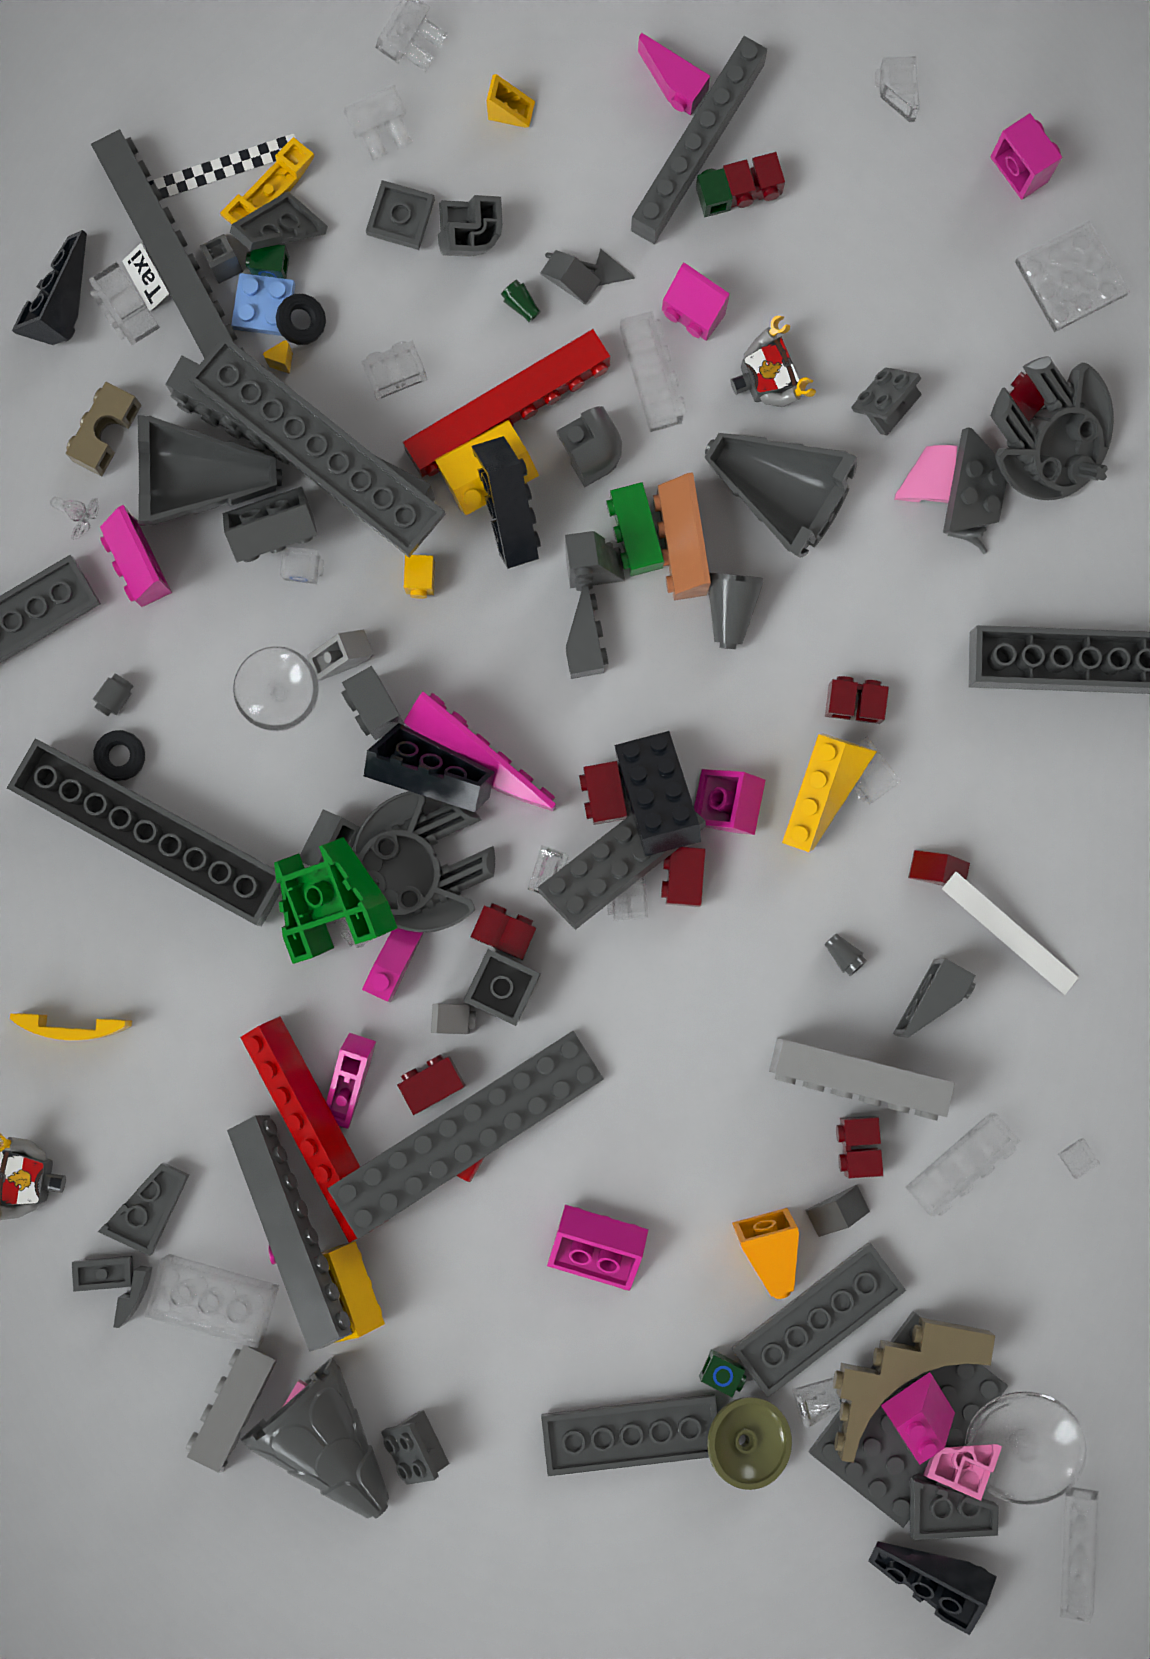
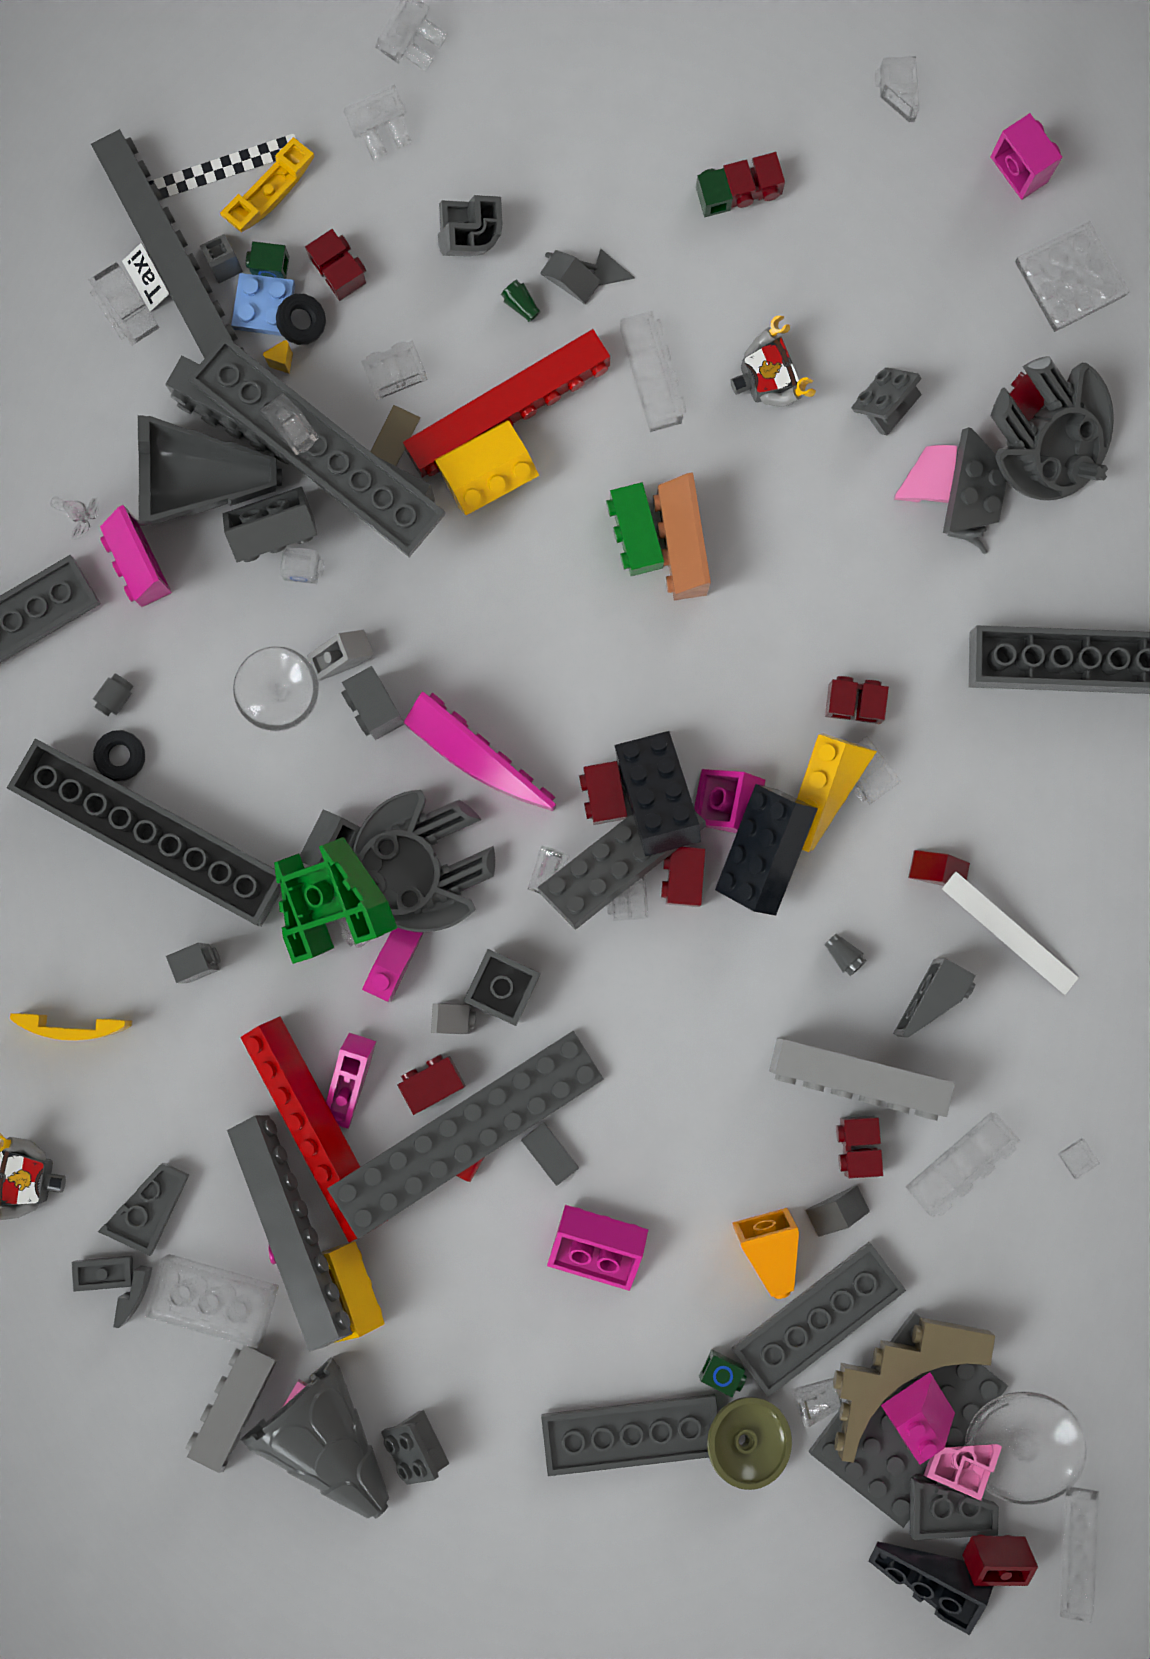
black wedge [12,230,87,345] -> none
dark tan arch [65,382,142,477] -> none
dark grey wing [230,191,328,251] -> none
black wedge [363,723,495,812] -> none
dark grey plate [366,180,435,250] -> none
yellow brick [403,555,435,599] -> none
dark red brick [470,903,536,960] -> none
black wedge [472,436,541,569] -> none
yellow slope [486,74,535,128] -> none
dark grey brick [556,406,622,487] -> none
dark grey wedge [565,531,625,591] -> none
dark grey slope [566,586,608,679] -> none
dark grey brick [631,36,767,244] -> none
dark pink slope [638,33,710,115] -> none
dark pink slope [662,263,730,341] -> none
dark grey cone [705,433,857,558] -> none
dark grey cone [708,573,763,649] -> none
none -> dark grey brick [166,943,221,983]
none -> clear slope [261,393,319,455]
none -> dark red piece [305,229,366,301]
none -> dark tan sticker [370,405,421,466]
none -> dark grey tile [521,1122,579,1186]
none -> black brick [715,784,818,916]
none -> dark red brick [962,1535,1038,1586]

